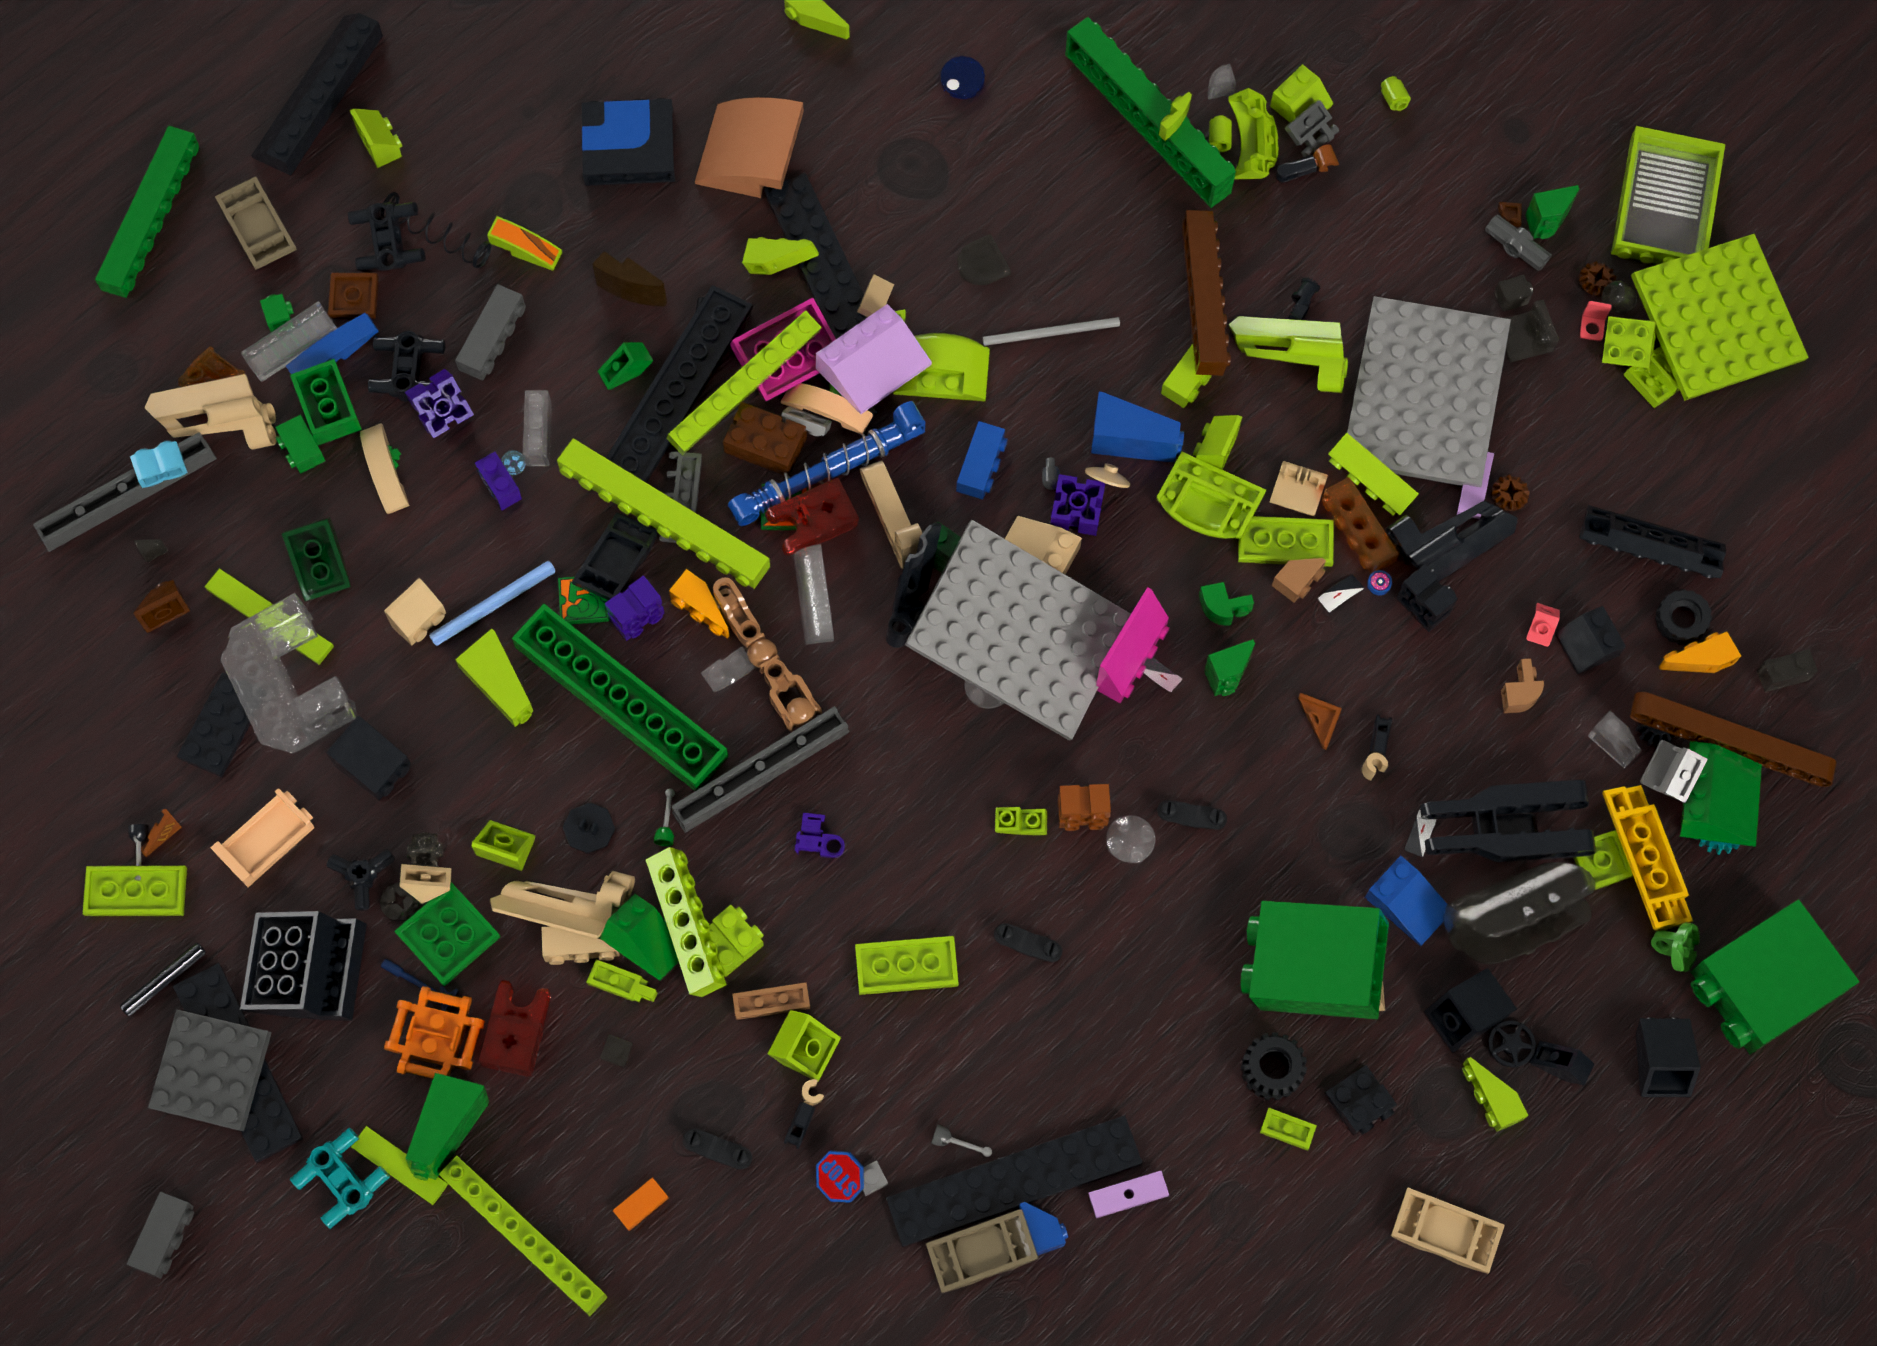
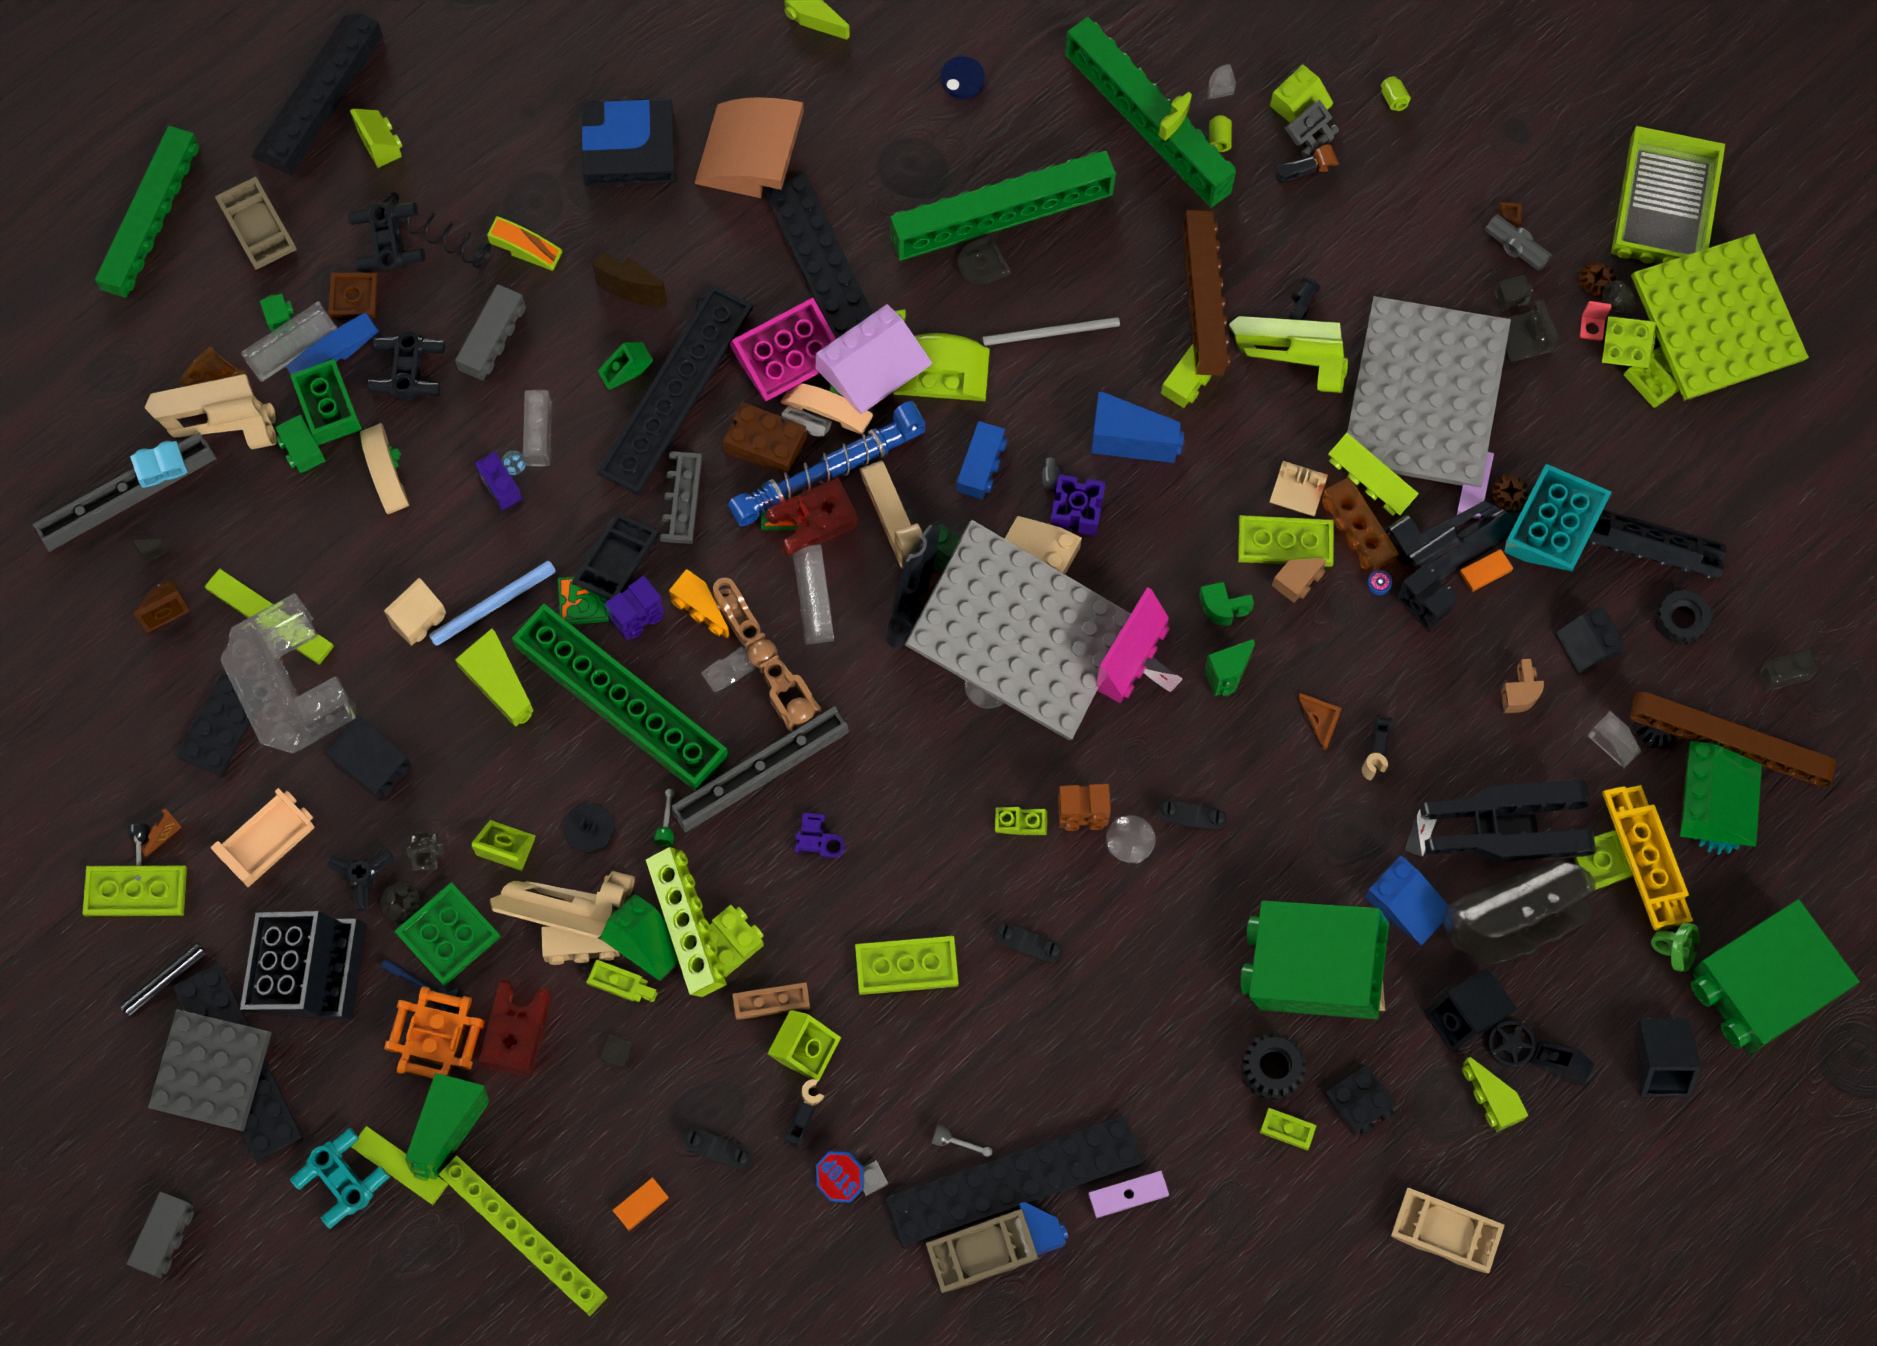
dark green slope [282,517,351,601] -> none
tan slope [400,864,451,904] -> none
dark purple brick [405,369,474,438] -> none
lime brick [557,438,770,589] -> none
lime brick [666,310,822,455] -> none
lime slope [742,237,819,275] -> none
tan tile [857,274,894,317] -> none
tan dish [1085,463,1130,488] -> none
lime slope [1156,452,1266,539] -> none
lime slope [1193,415,1242,470] -> none
lime windscreen [1228,88,1279,179] -> none
sticker [1318,575,1364,612] -> none
green slope [1525,185,1579,239] -> none
coral bracket [1526,603,1560,647] -> none
light grey panel [1640,740,1708,803] -> none
light orange slope [1659,632,1741,673] -> none
none -> green brick [890,151,1116,261]
none -> orange tile [1459,549,1513,592]
none -> teal slope [1504,464,1612,571]

